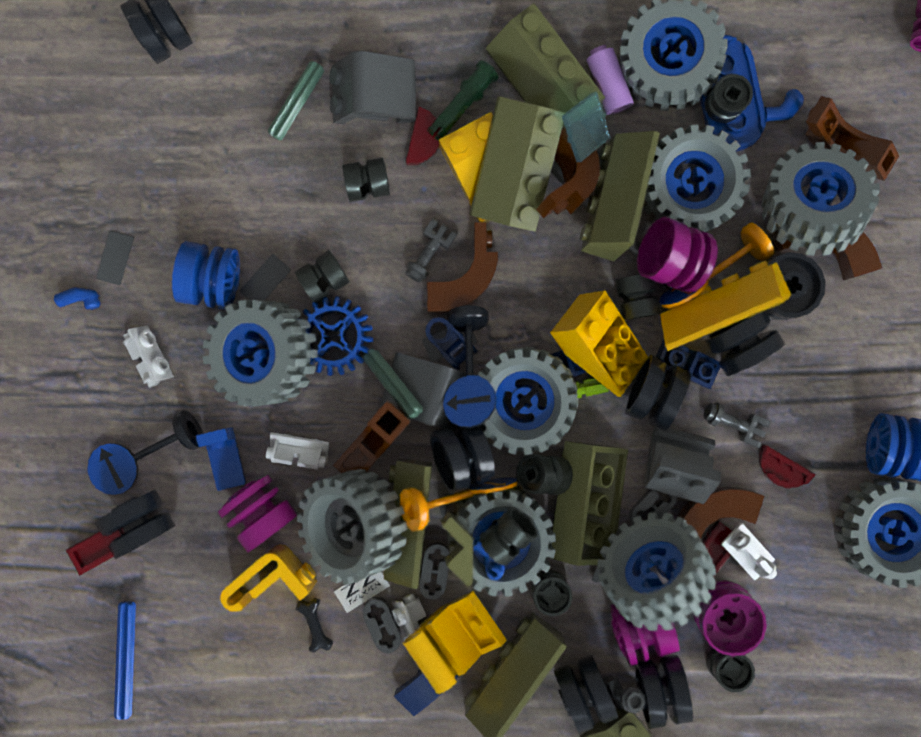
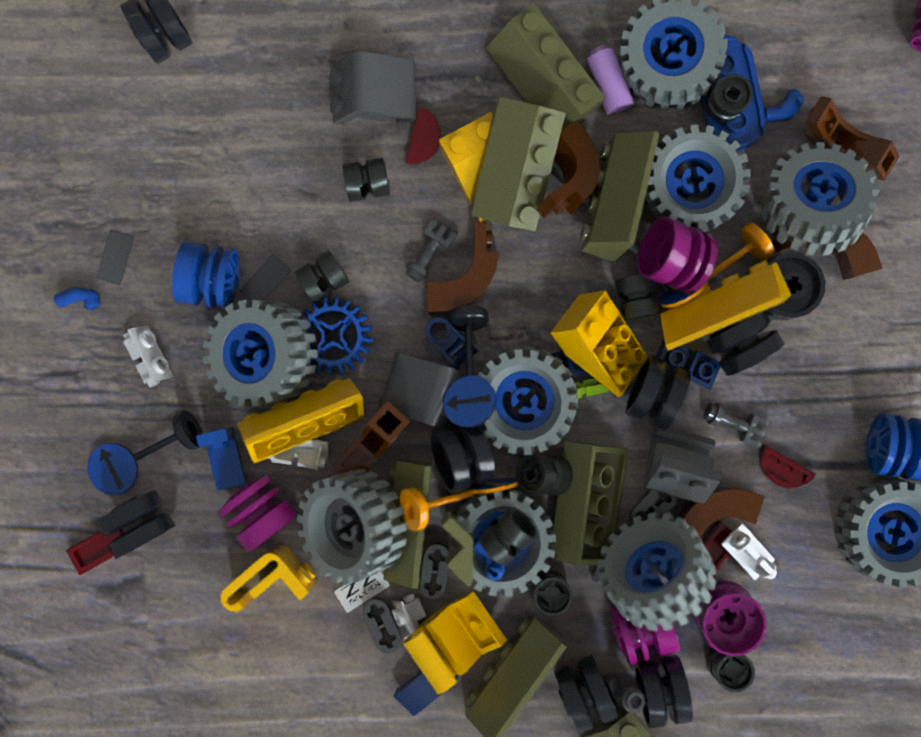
blue axle [114,601,136,720] -> none
sand green axle [268,61,324,141] -> none
black piece [296,598,333,653] -> none
sand green axle [363,349,423,419] -> none
clear green pin [427,60,499,141] -> none
clear light blue piece [562,92,611,162] -> none
none -> yellow slope [237,378,364,464]

